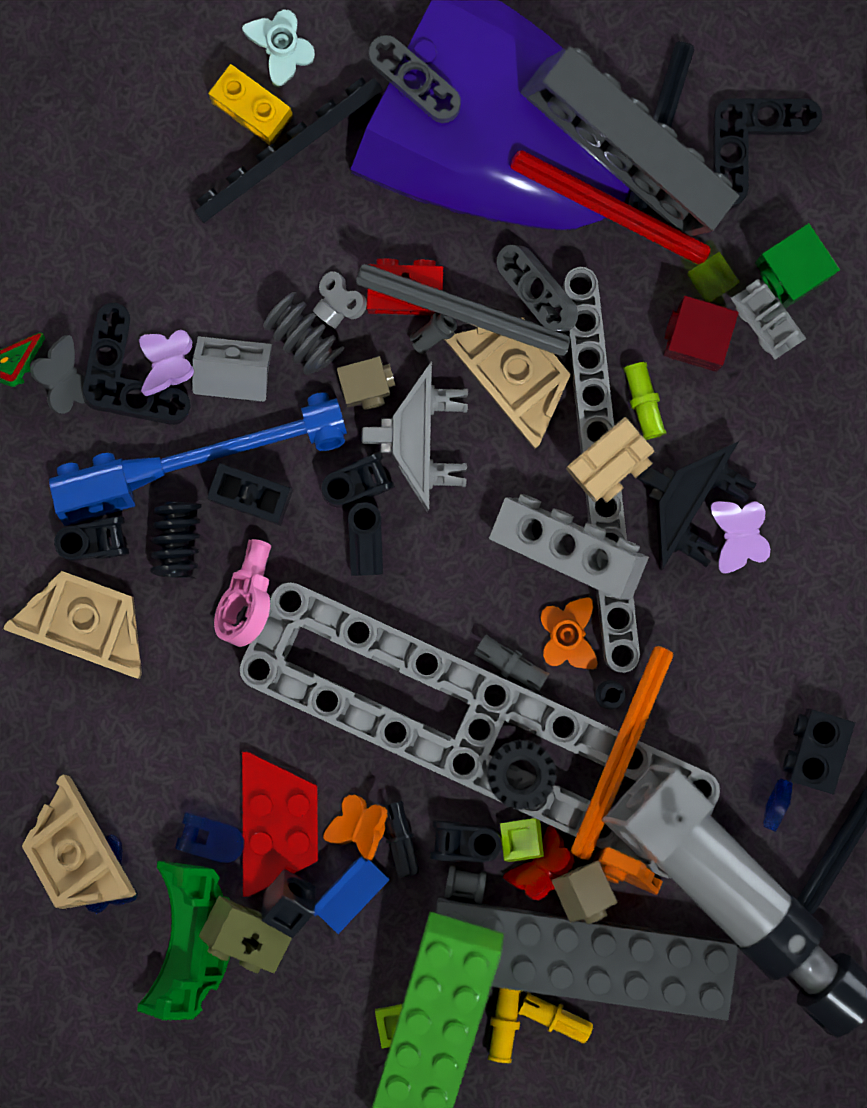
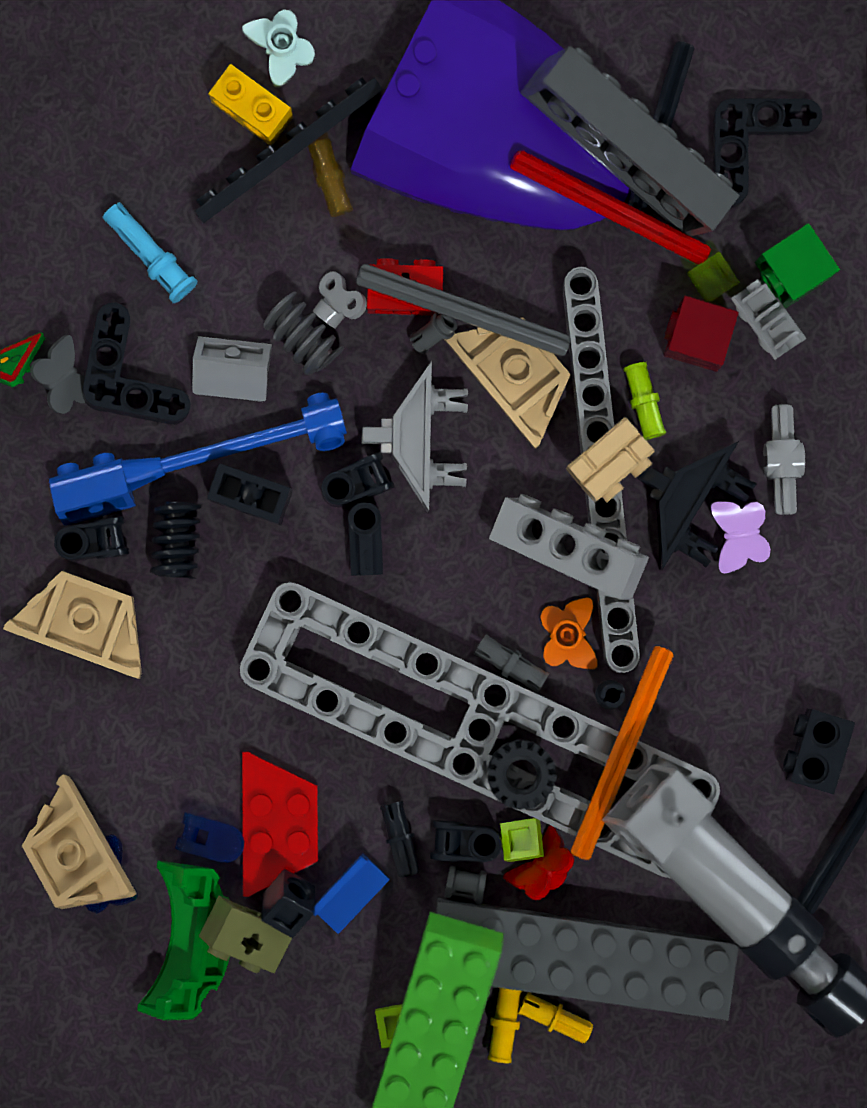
lavender animal [139,330,194,396] -> none
bright pink pin [214,539,271,647] -> none
orange animal [323,795,387,860] -> none
dark tan brick [337,357,395,410] -> none
dark grey beam [369,35,461,123] -> none
dark grey beam [497,245,578,332] -> none
dark tan brick [552,861,617,924] -> none
orange wing [593,847,663,895] -> none
clear blue tile [763,778,793,832] -> none
none -> medium azure pin [103,202,197,303]
none -> clear yellow pin [308,139,353,217]
none -> light grey axle [763,404,805,515]

